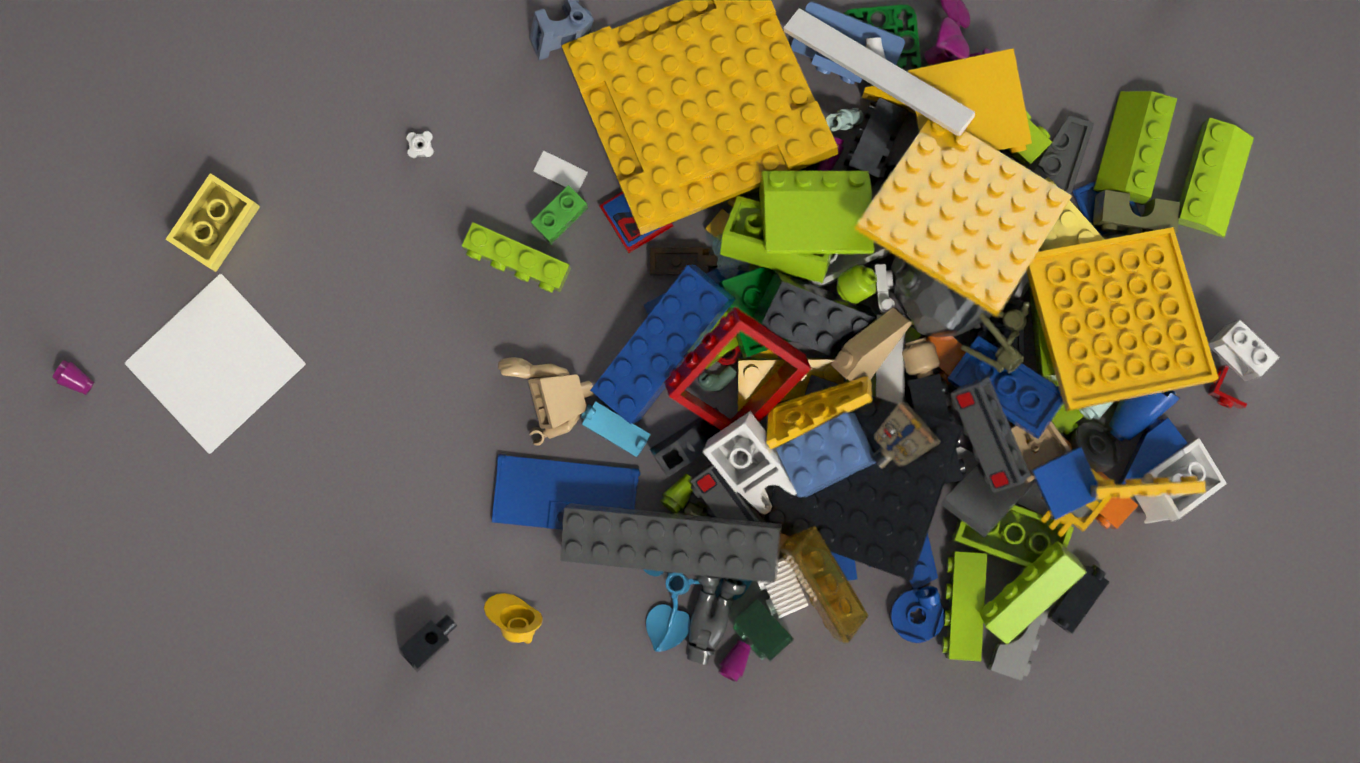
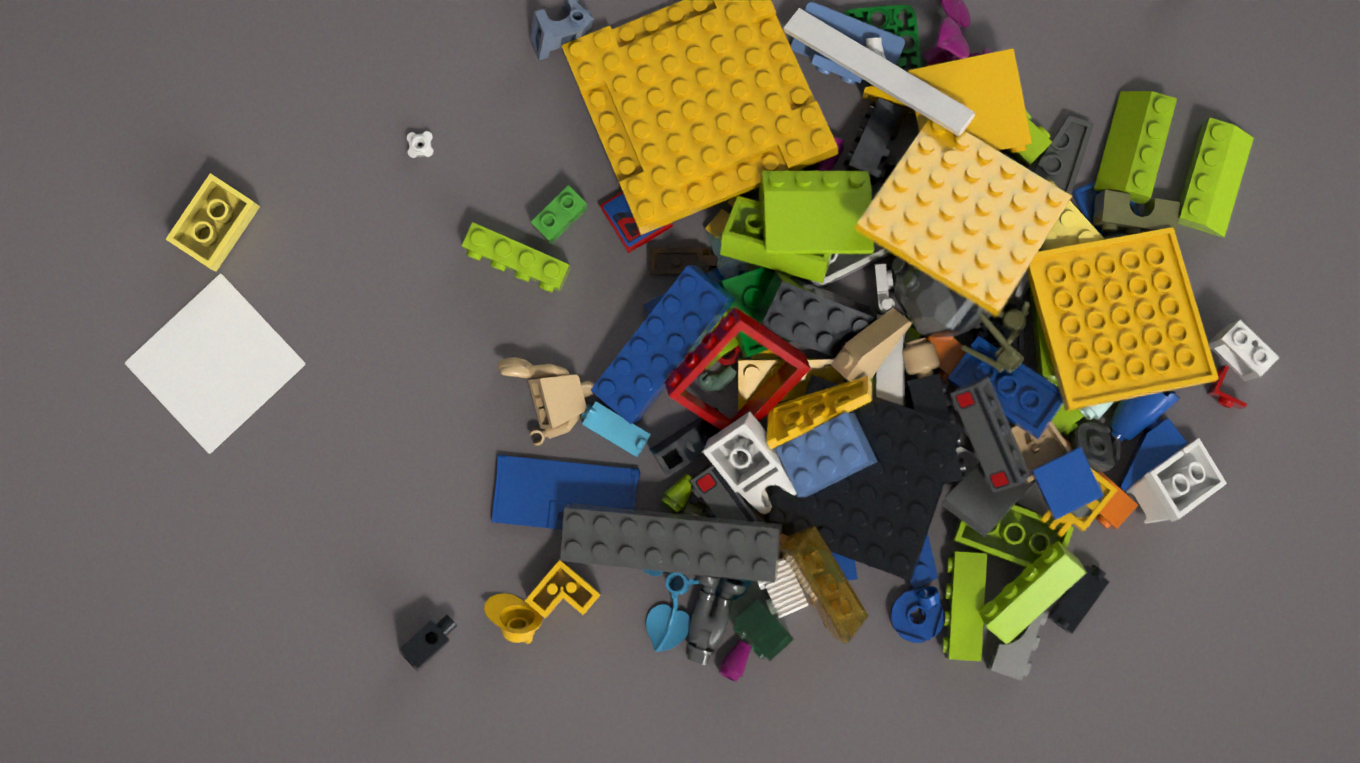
magenta cone [52,360,95,395] -> none
white sticker [533,150,588,193] -> none
light aqua pin [826,108,864,131] -> none
lime head [837,264,877,304] -> none
torso [871,402,941,468] -> none
yellow wing [1091,476,1206,499] -> none
none -> yellow brick [525,560,601,618]

